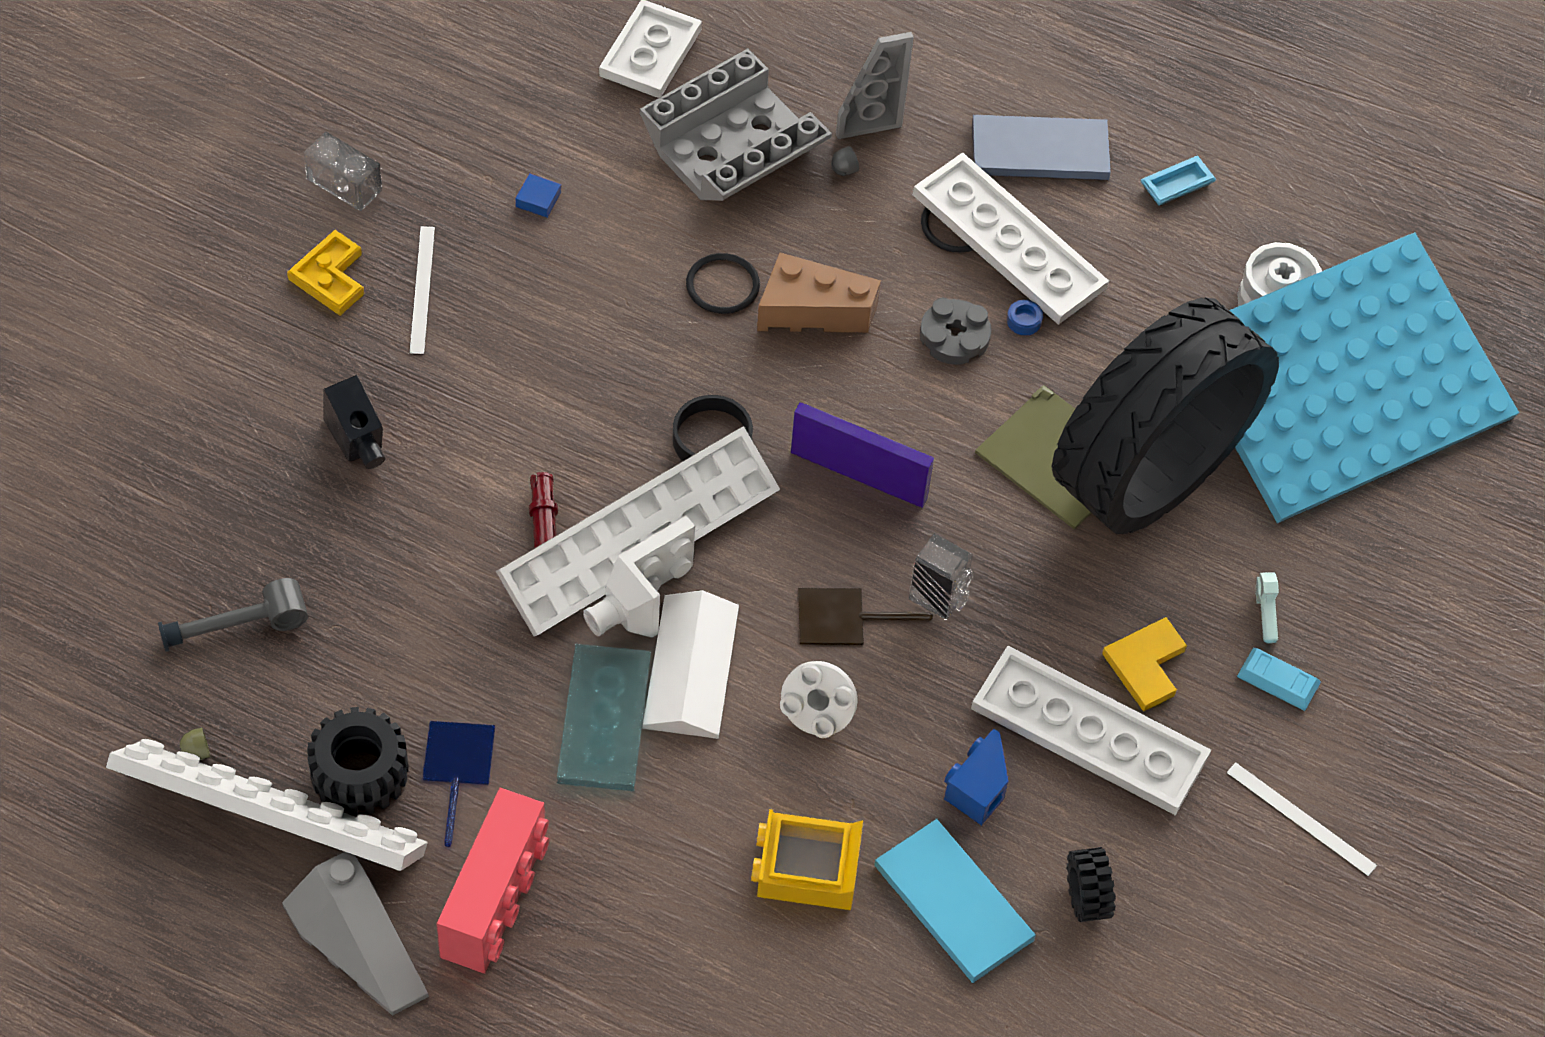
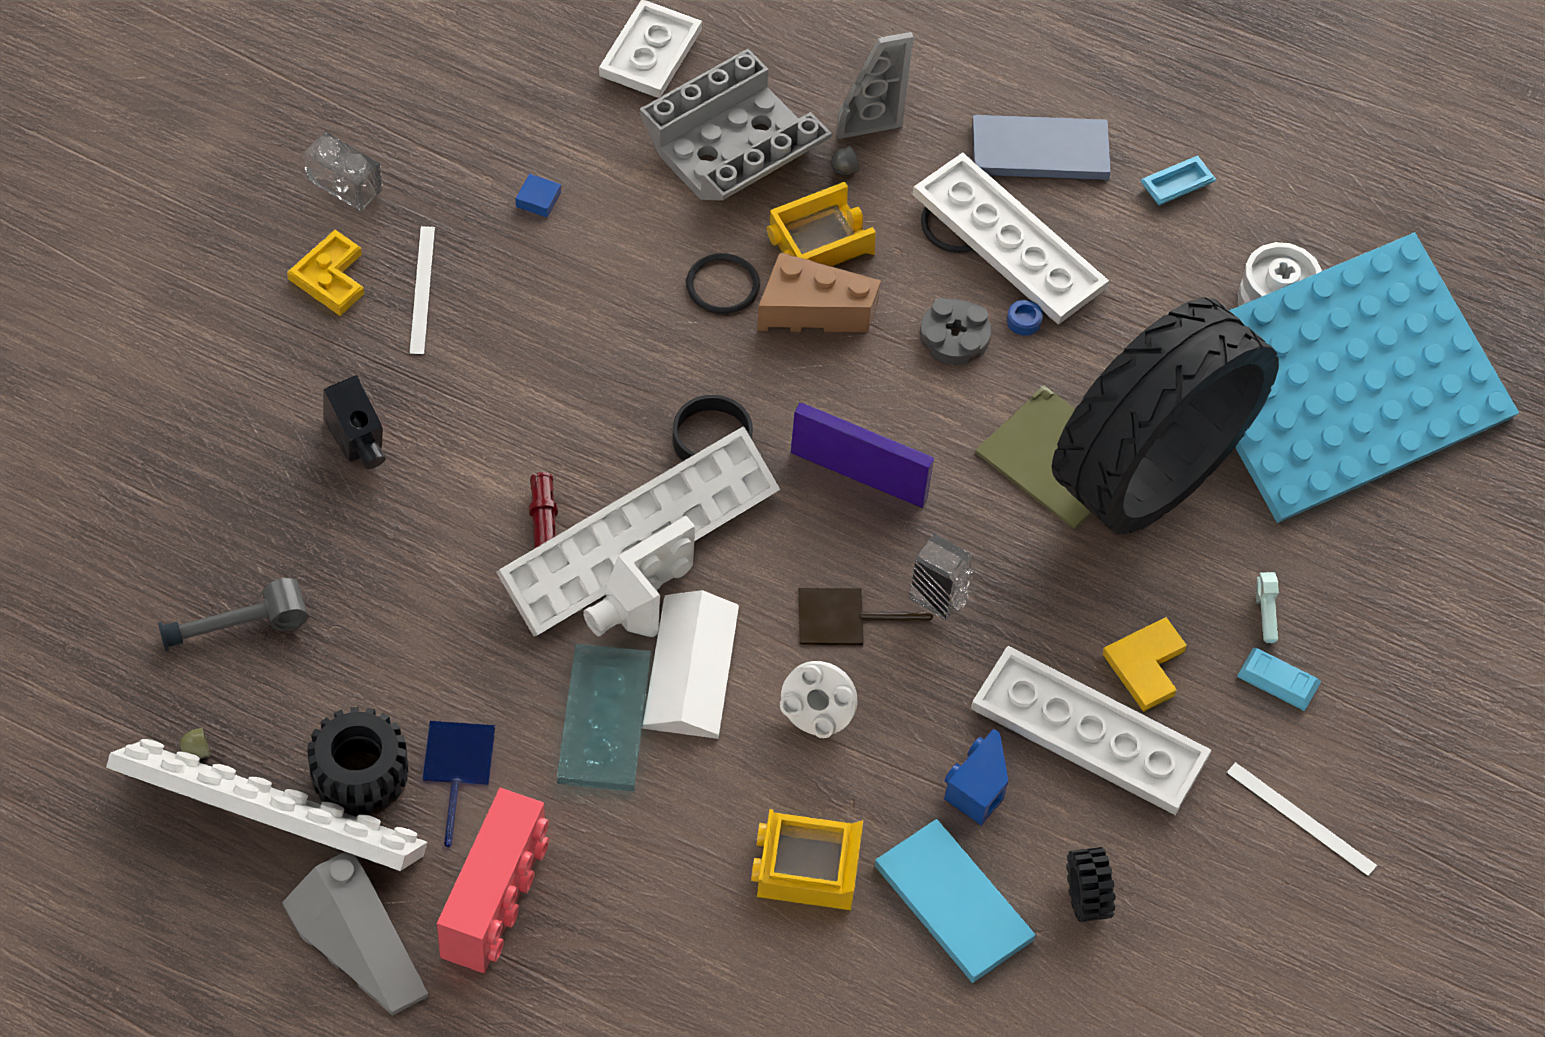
none -> yellow window [767,182,876,267]

